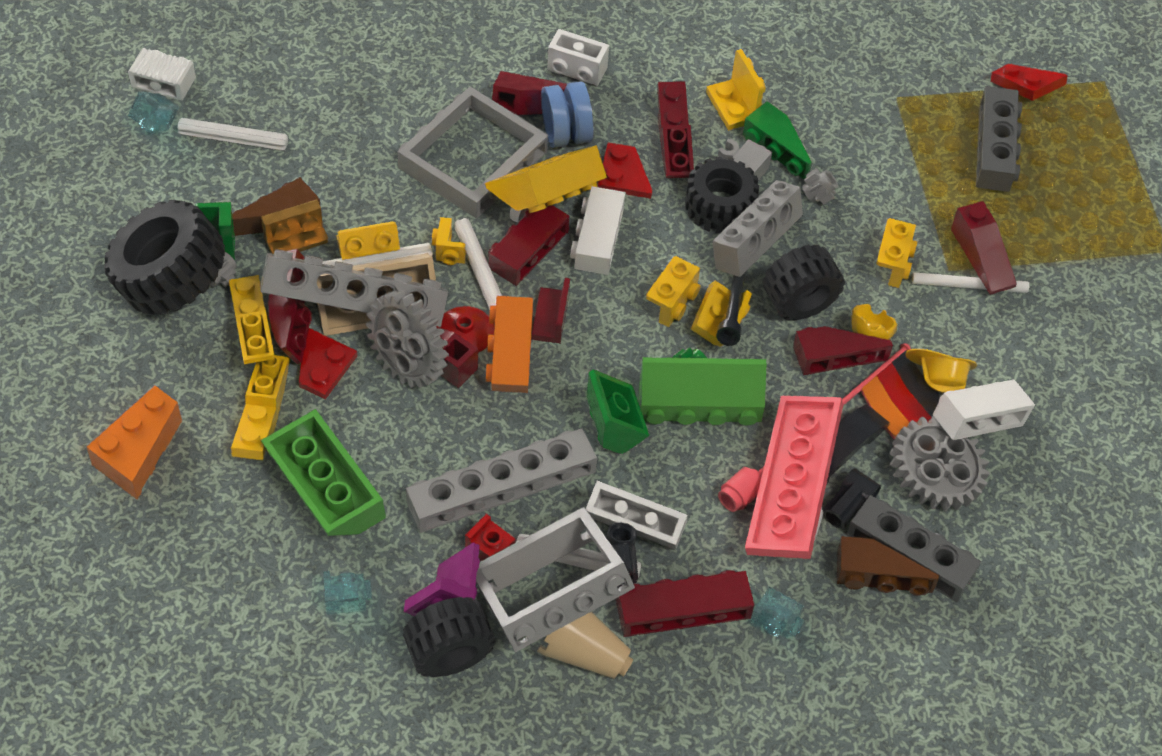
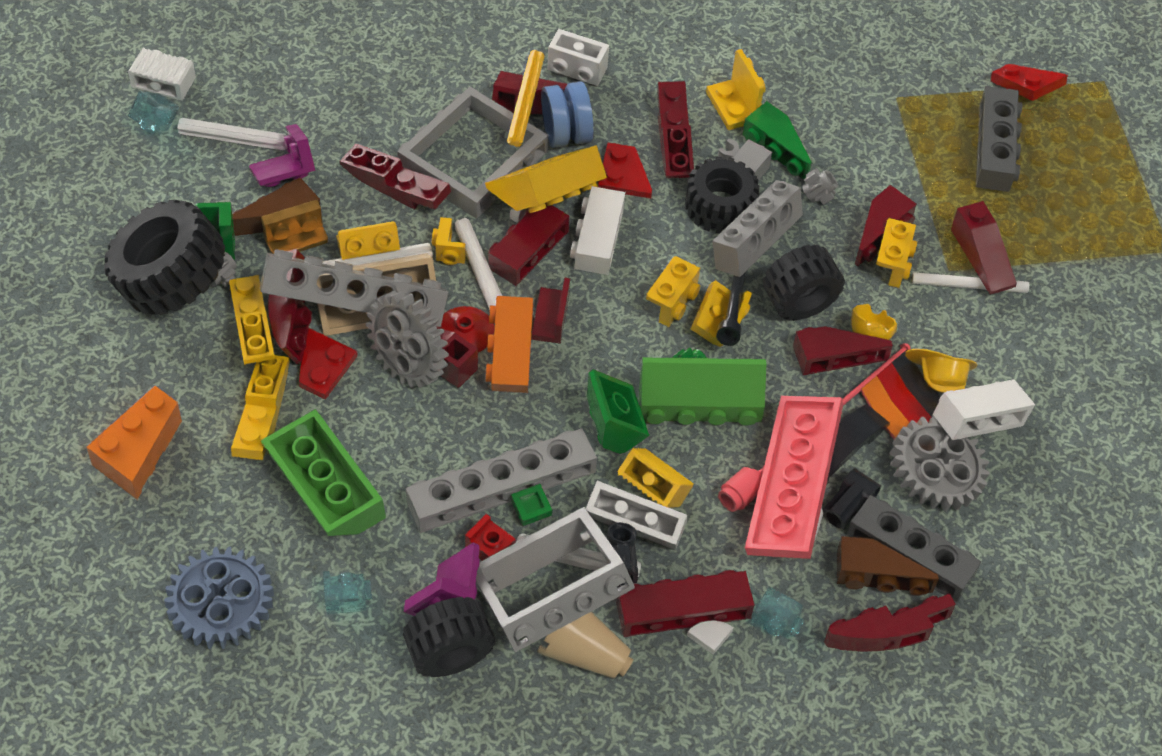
none -> sand blue gear [164,547,274,649]
none -> magenta bracket [249,124,316,187]
none -> dark red slope [339,143,451,210]
none -> yellow axle [507,50,545,147]
none -> green plate [511,484,553,526]
none -> yellow brick [617,448,694,508]
none -> white tile [687,621,734,655]
none -> dark red slope [824,593,956,652]
none -> dark red slope [855,185,917,266]

